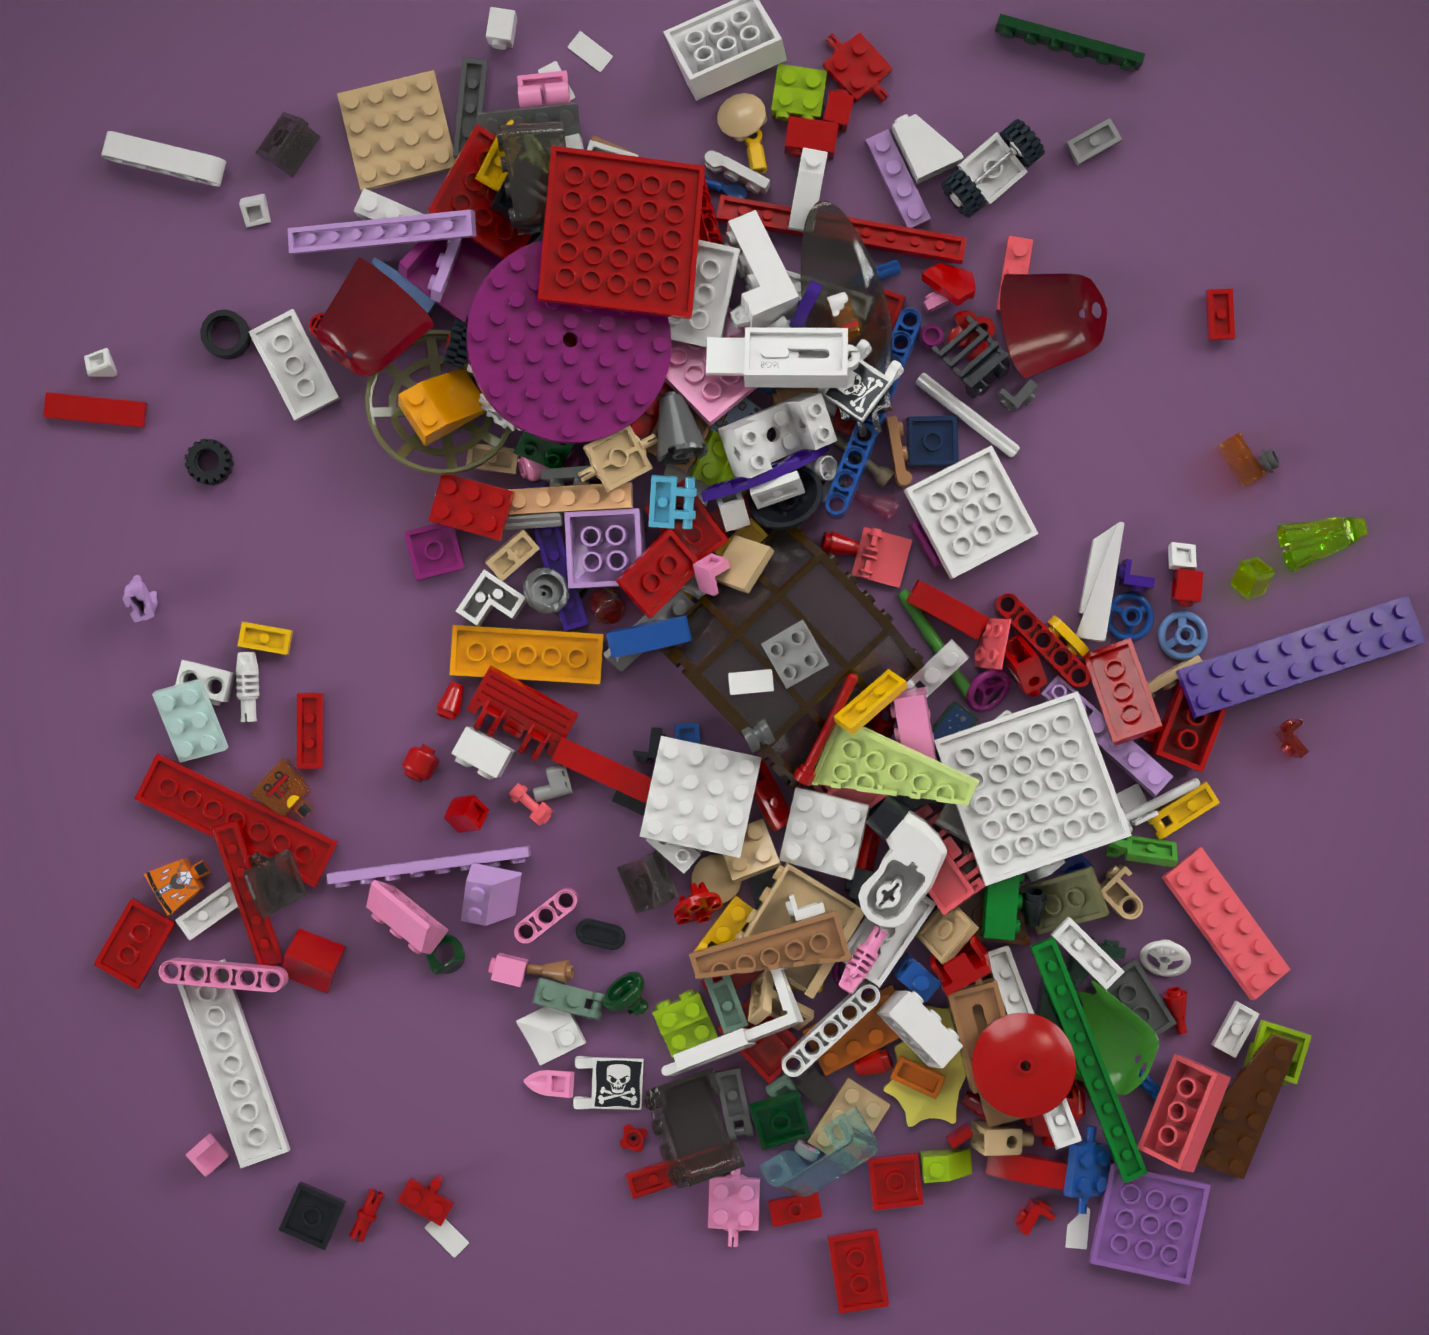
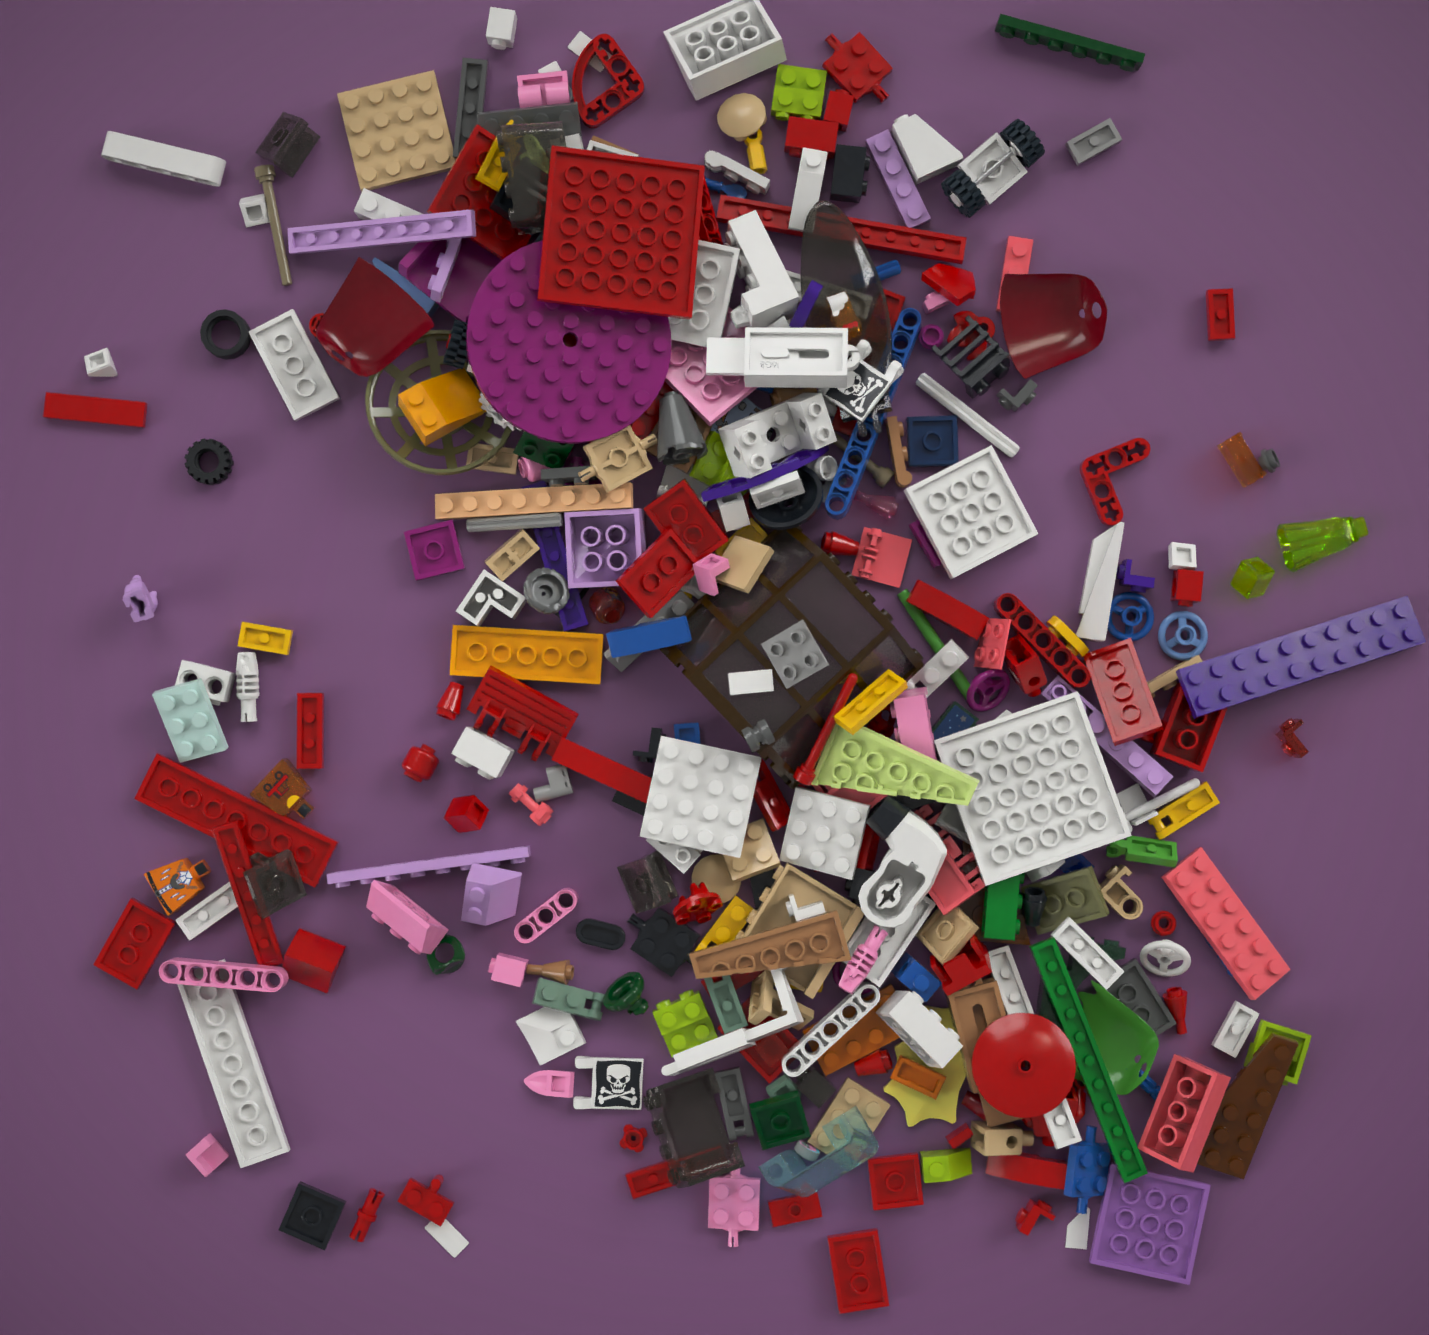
red plate [428,475,515,541] -> none
medium azure plate [649,475,697,529] -> none
none -> dark tan piece [254,165,292,286]
none -> red beam [572,34,644,128]
none -> black plate [627,906,700,977]
none -> black brick [830,144,870,203]
none -> red beam [1080,438,1151,526]
none -> red plate [1151,910,1176,936]

